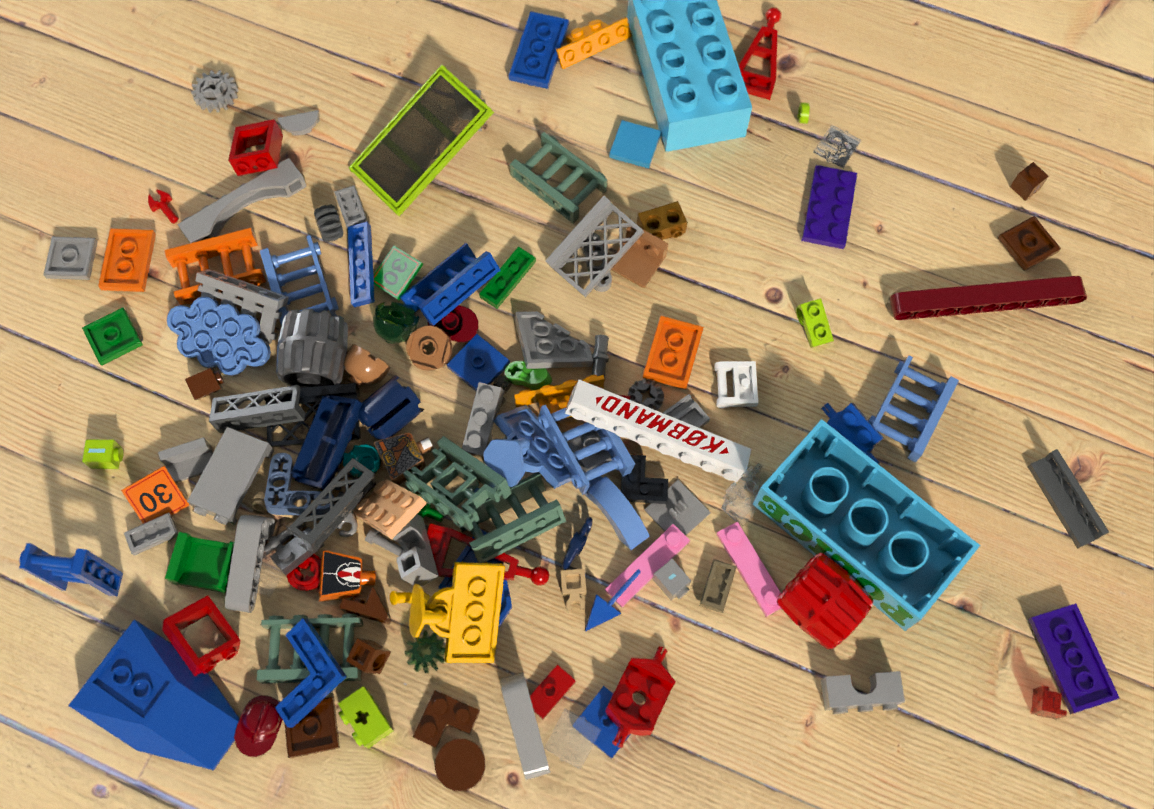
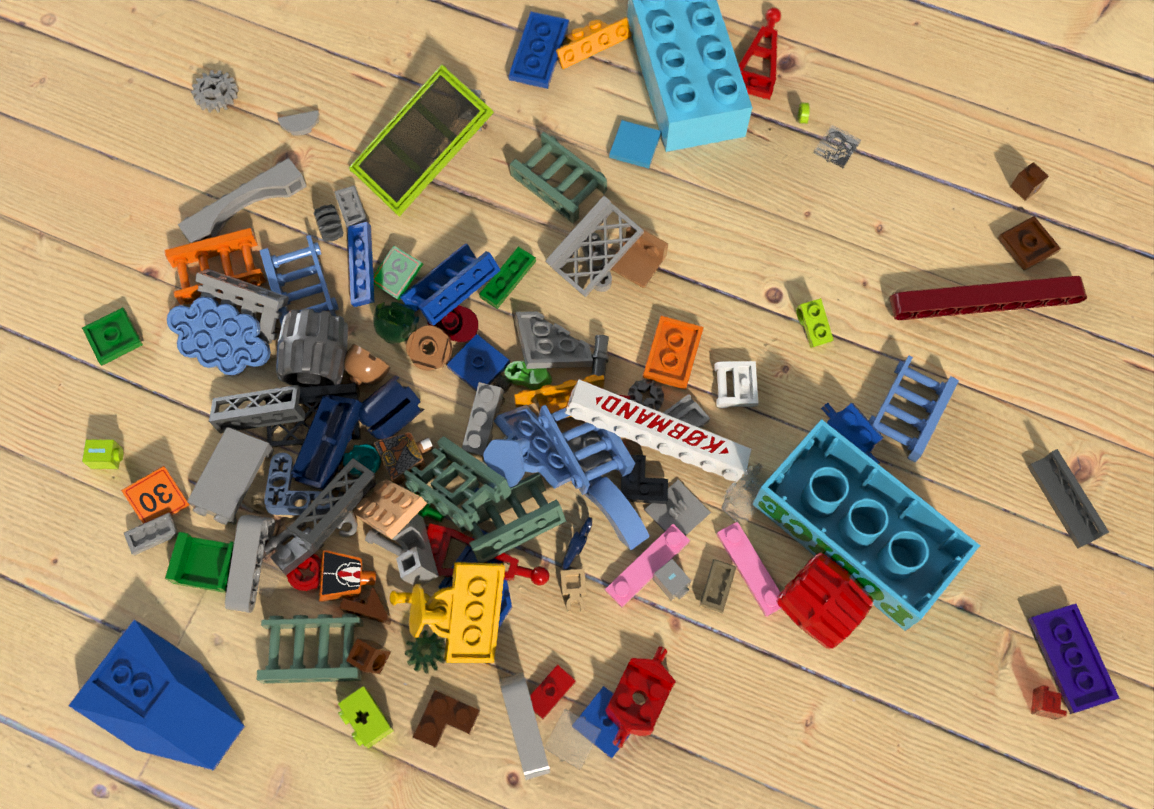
blue fence [19,543,123,597] -> none
light grey plate [43,237,98,280] -> none
orange plate [98,228,156,292] -> none
red bar [148,190,179,224] -> none
light grey panel [158,437,213,483] -> none
red window [162,595,241,676] -> none
reddish brown brick [185,368,224,400] -> none
red window [228,119,283,176] -> none
dark red piece [234,695,283,757] -> none
blue plate [275,618,347,728] -> none
reddish brown tile [284,697,340,758] -> none
reddish brown tile [435,739,486,791] -> none
blue piece [585,569,641,632] -> none
pearl gold brick [637,201,687,240] -> none
dark purple plate [802,165,857,249] -> none
light grey arch [821,671,905,714] -> none

